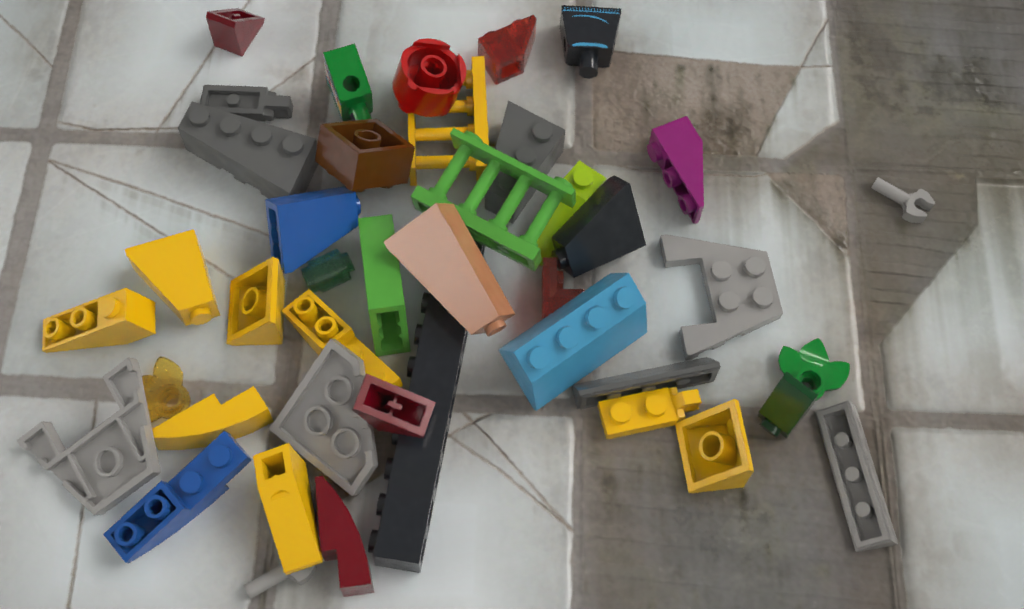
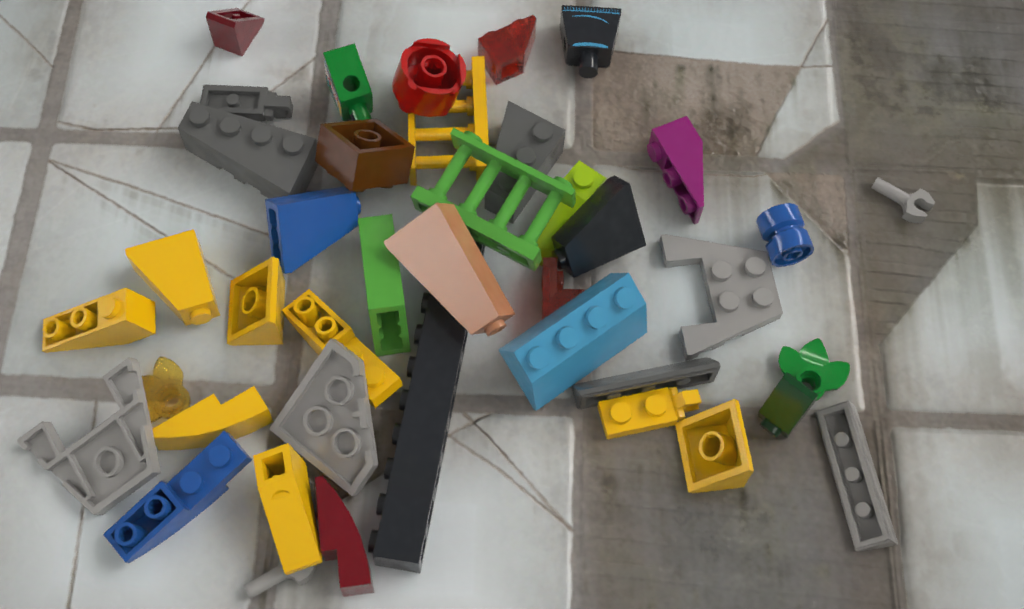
clear green brick [300,248,355,294] -> none
dark red slope [352,374,436,438] -> none
none -> blue wheel [756,203,814,267]

